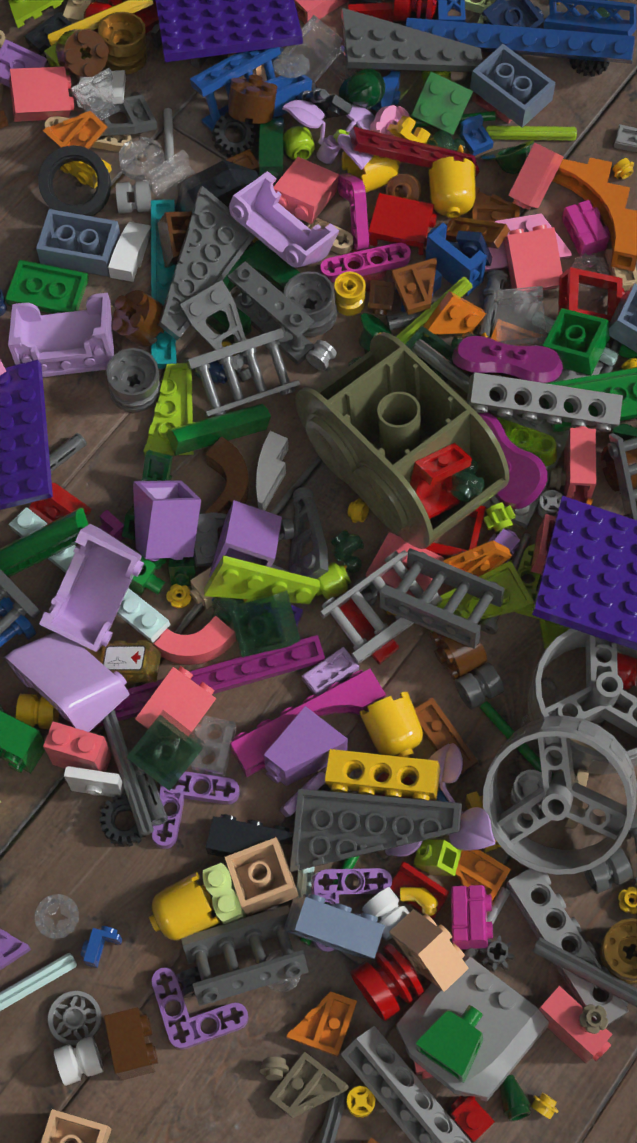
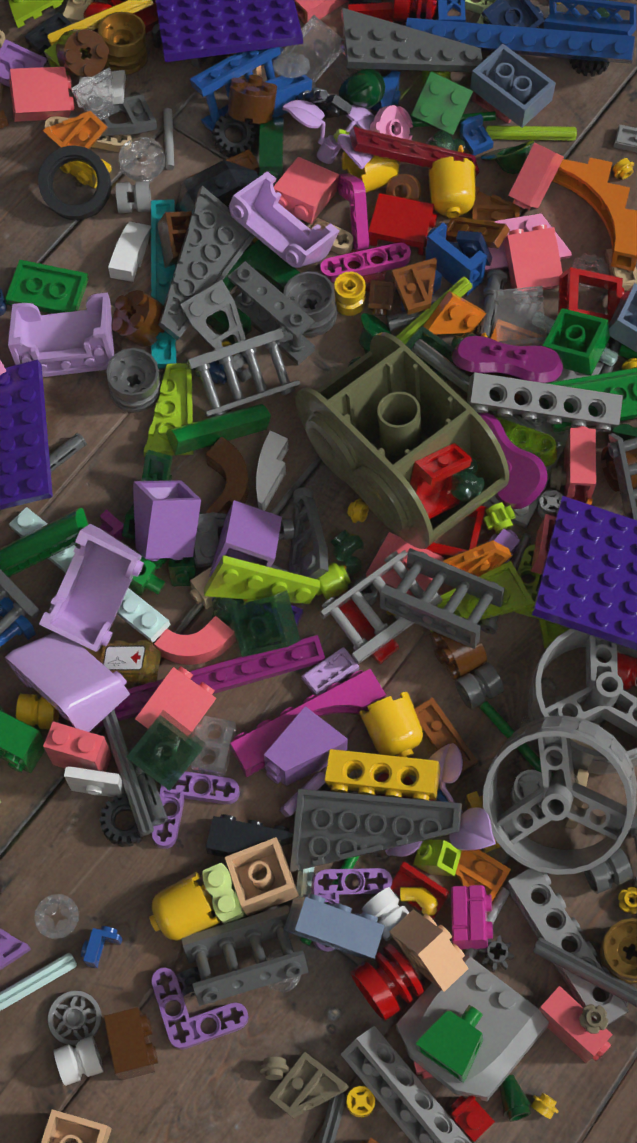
red panel [29,483,92,523] -> none
sand blue brick [36,209,121,277] -> none
clear panel [146,150,196,200] -> none
yellow plate [166,584,191,608] -> none
lime head [284,126,315,160] -> none
orange wing [287,991,357,1057] -> none
light grey wheel [306,340,337,371] -> none
yellow hips [387,116,431,144] -> none
dark pink brick [562,200,610,258] -> none

